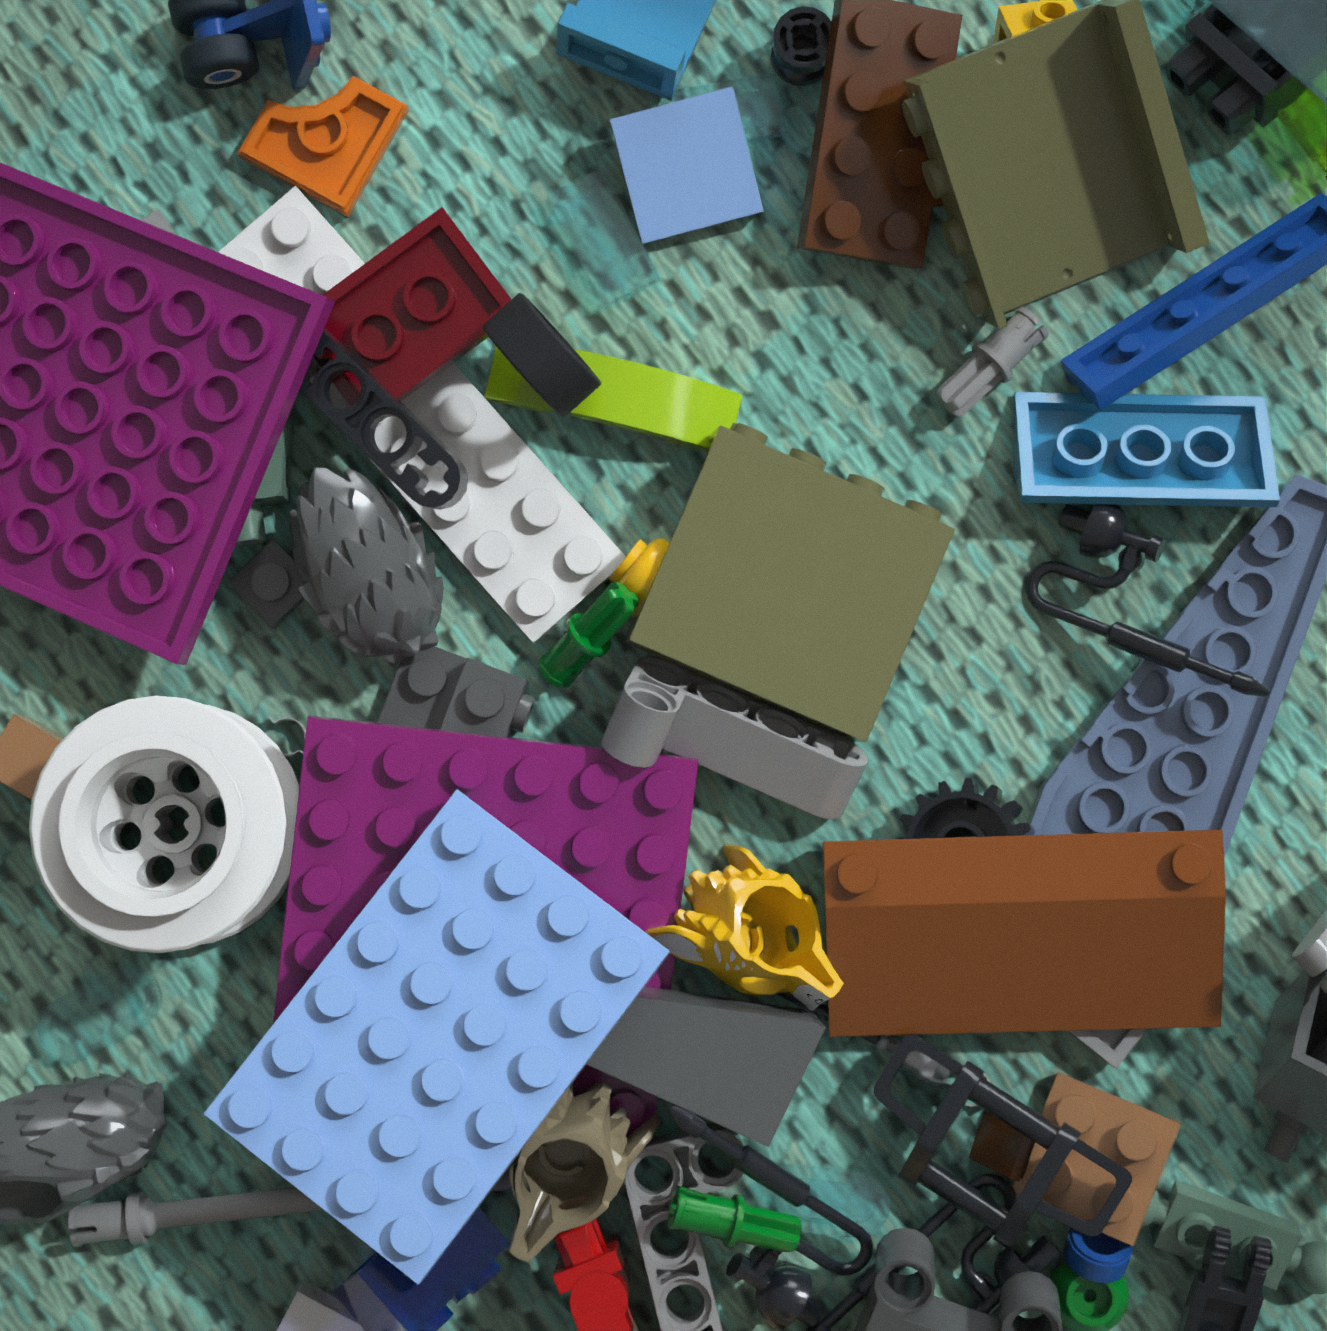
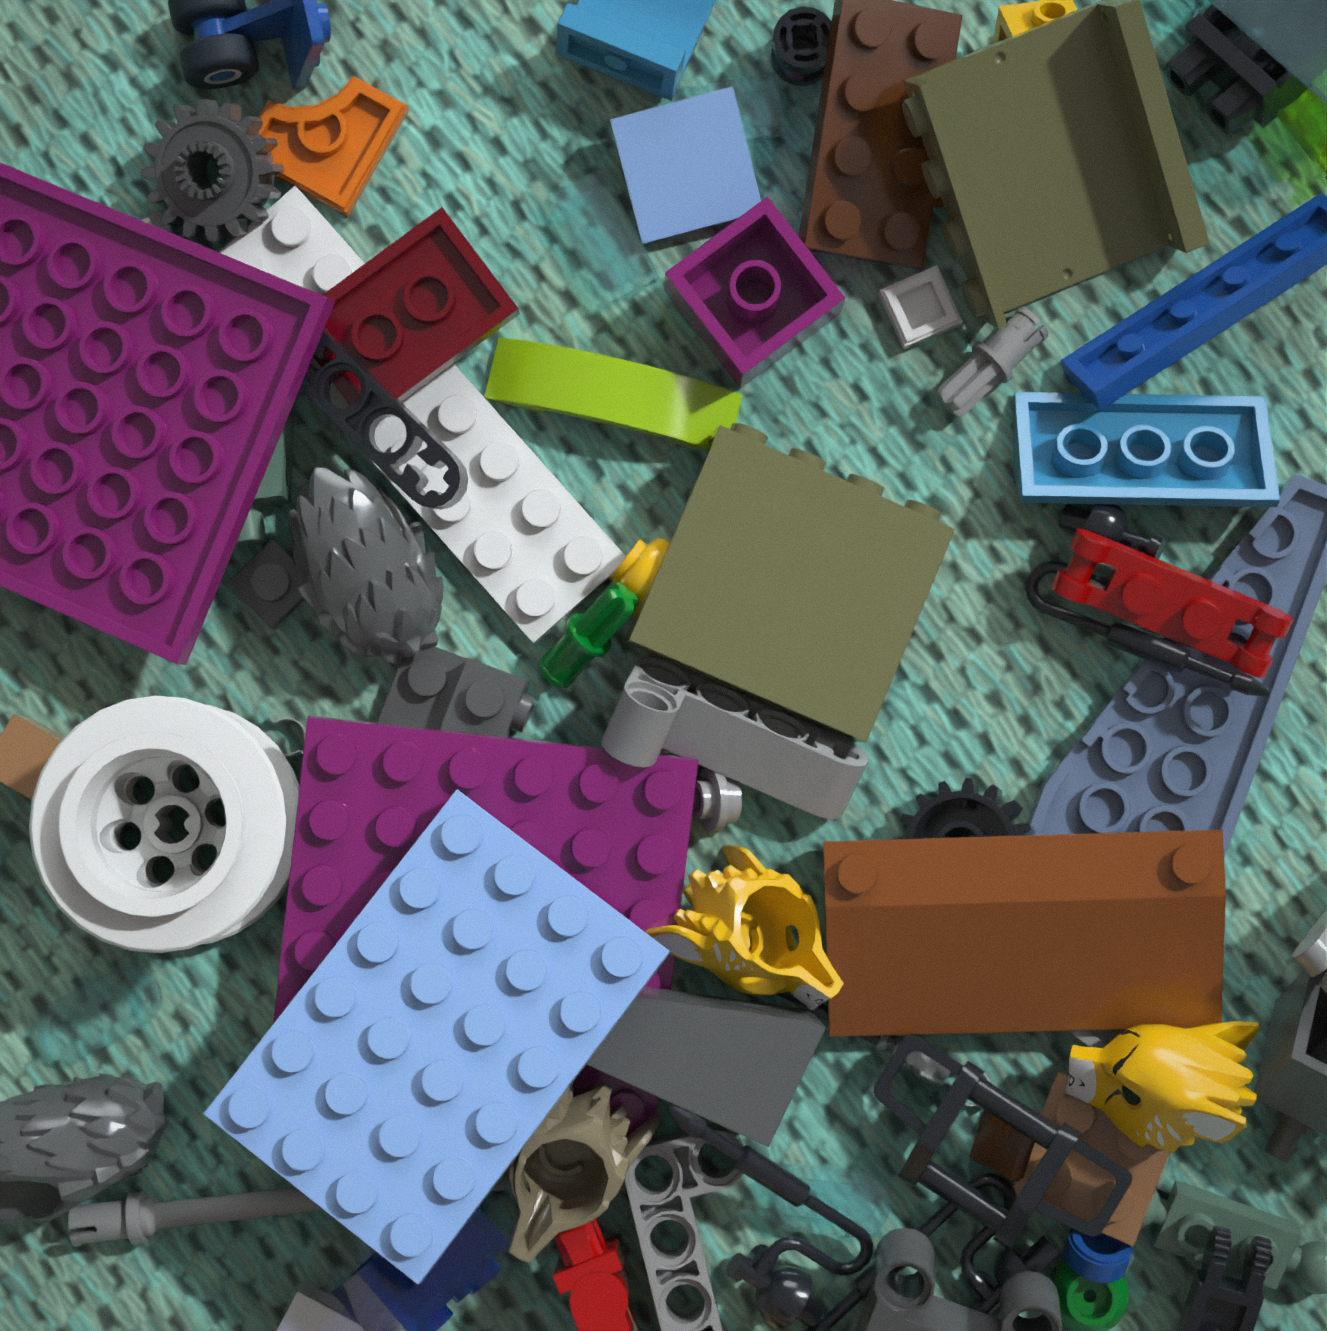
black tyre [483,293,601,417] -> none
green axle [667,1186,801,1253] -> none
none -> dark grey gear [141,99,284,241]
none -> magenta brick [664,196,846,389]
none -> light grey plate [692,768,742,832]
none -> white tile [878,265,963,350]
none -> red plate [1050,529,1293,678]
none -> yellow piece [1065,1021,1259,1153]

